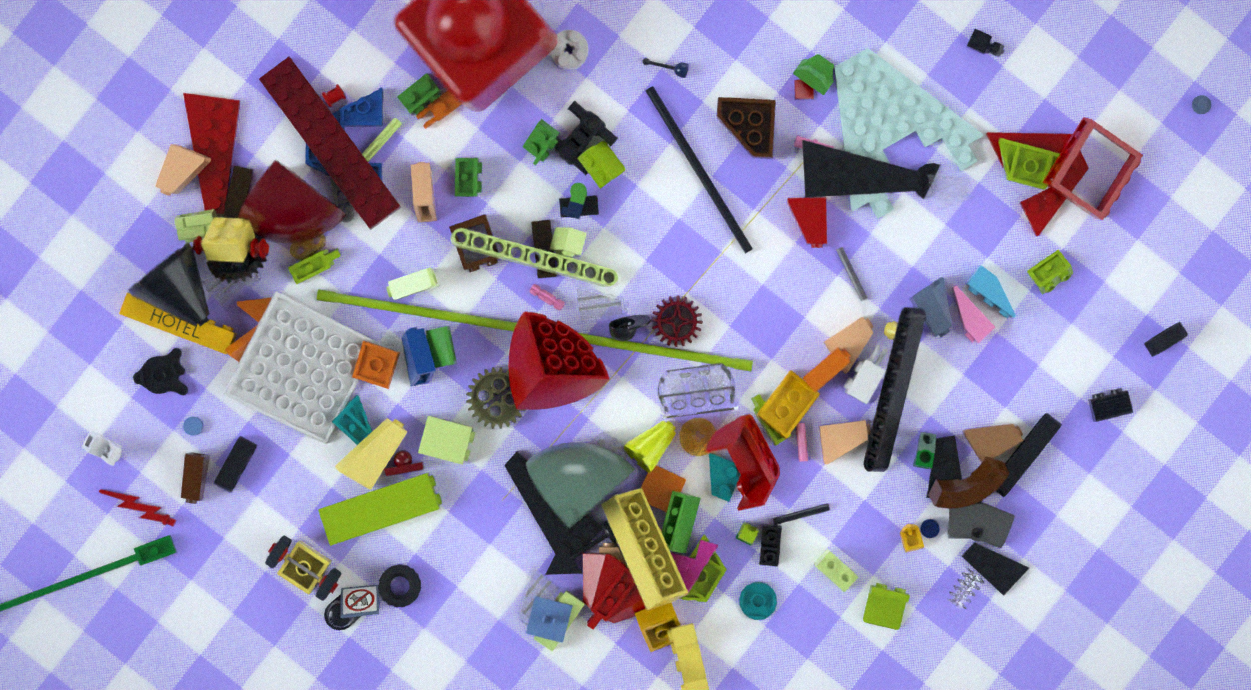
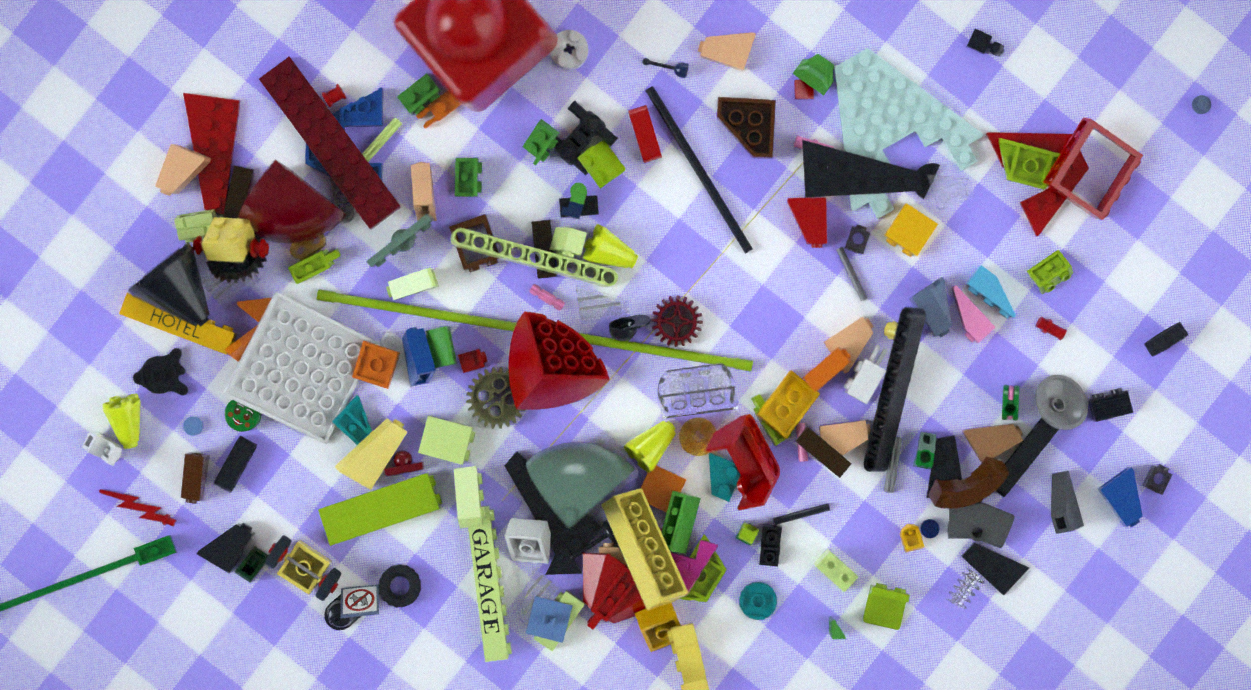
none -> neon yellow cone [102,393,141,449]
none -> black slope [196,522,255,574]
none -> green head [224,400,262,432]
none -> dark green slope [235,546,268,583]
none -> sand green plate [366,214,434,268]
none -> yellowish green brick [454,466,486,528]
none -> red bracket [458,348,488,373]
none -> yellowish green brick [468,505,512,662]
none -> white slope [505,518,551,564]
none -> neon yellow cone [583,224,638,269]
none -> red beam [628,105,662,163]
none -> light nougat slope [698,32,756,72]
none -> dark brown tile [795,426,852,478]
none -> bright green slope [829,616,847,639]
none -> clear smoke brick [844,224,871,255]
none -> yellow piece [884,203,938,258]
none -> light grey axle [884,437,902,493]
none -> green head [1002,384,1020,421]
none -> red pin [1035,316,1067,340]
none -> light grey dish [1035,375,1088,430]
none -> dark grey slope [1051,470,1084,534]
none -> blue slope [1097,467,1143,528]
none -> clear smoke brick [1142,464,1173,495]

